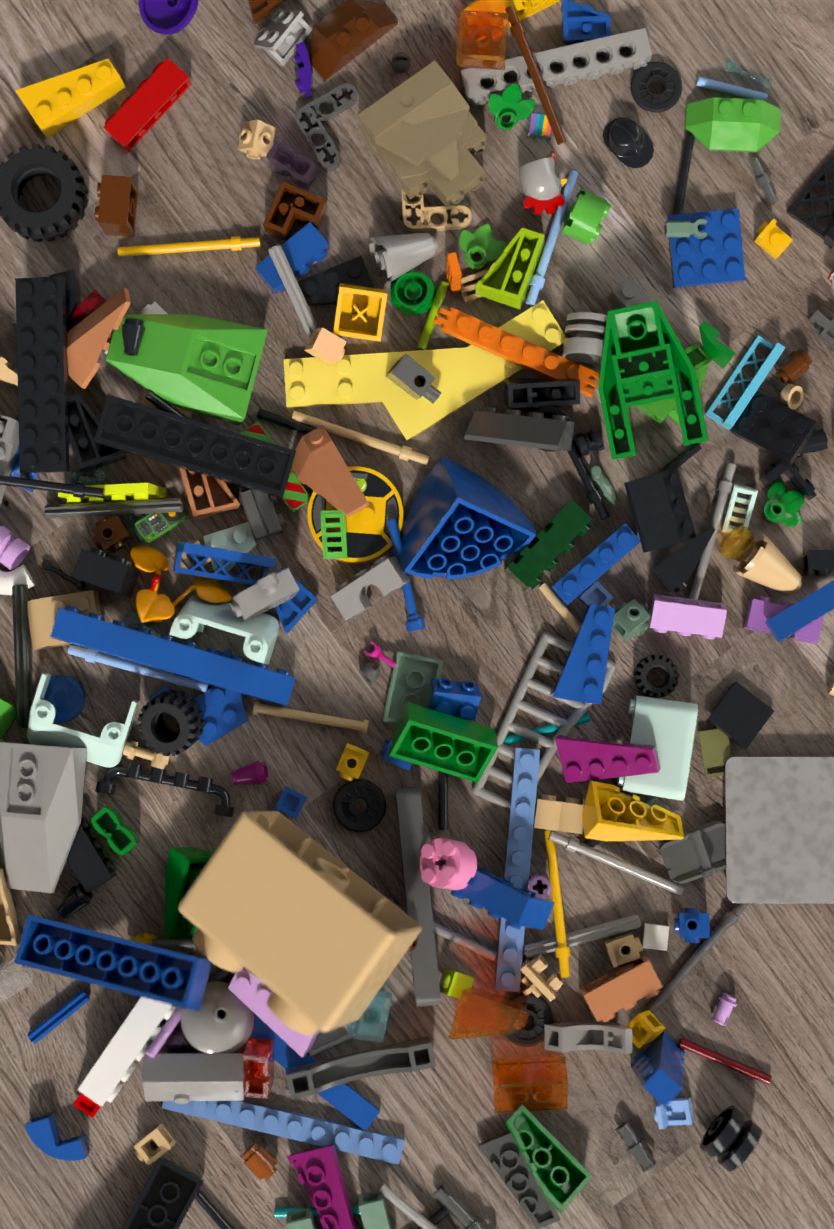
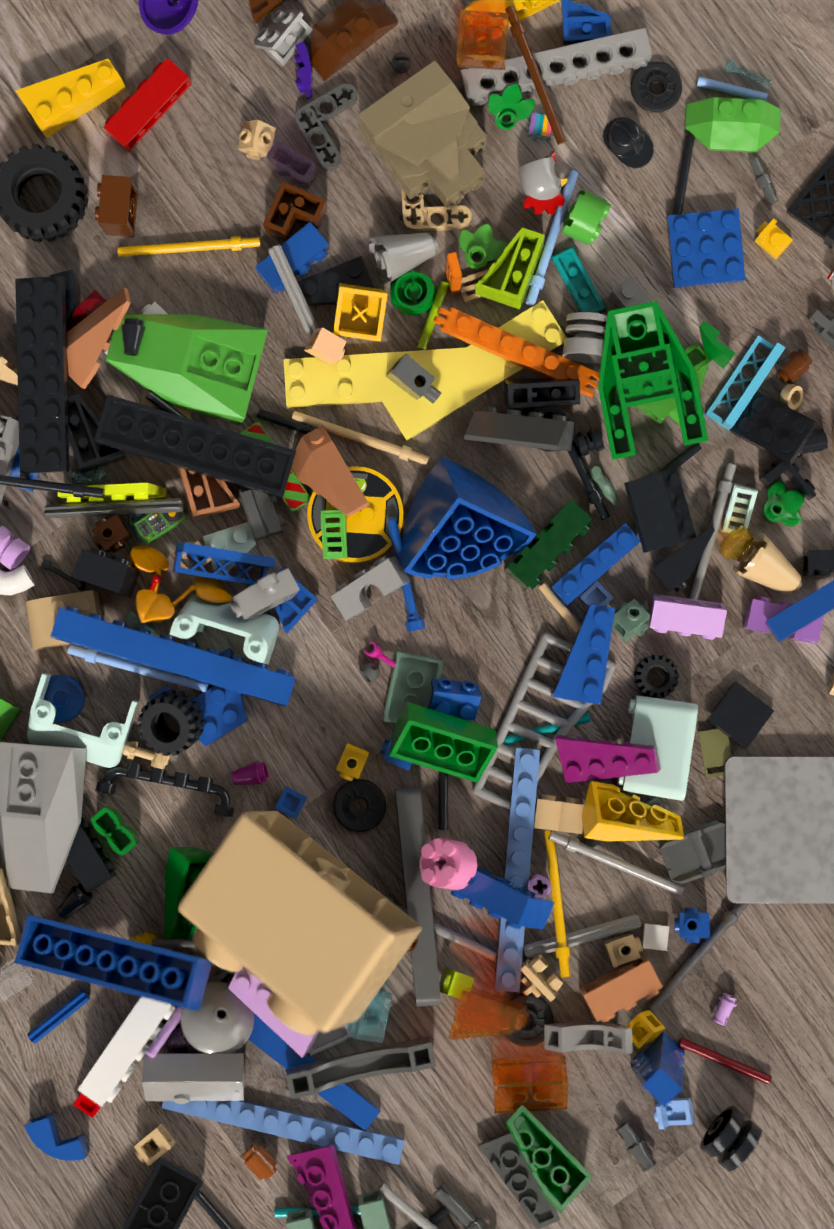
pearl dark grey axle [12,584,31,728] -> none
clear red brick [244,1038,274,1099] -> none
tan bar [253,700,369,734] -> none
sand green bar [664,219,707,239] -> none
none -> teal tile [551,246,606,313]

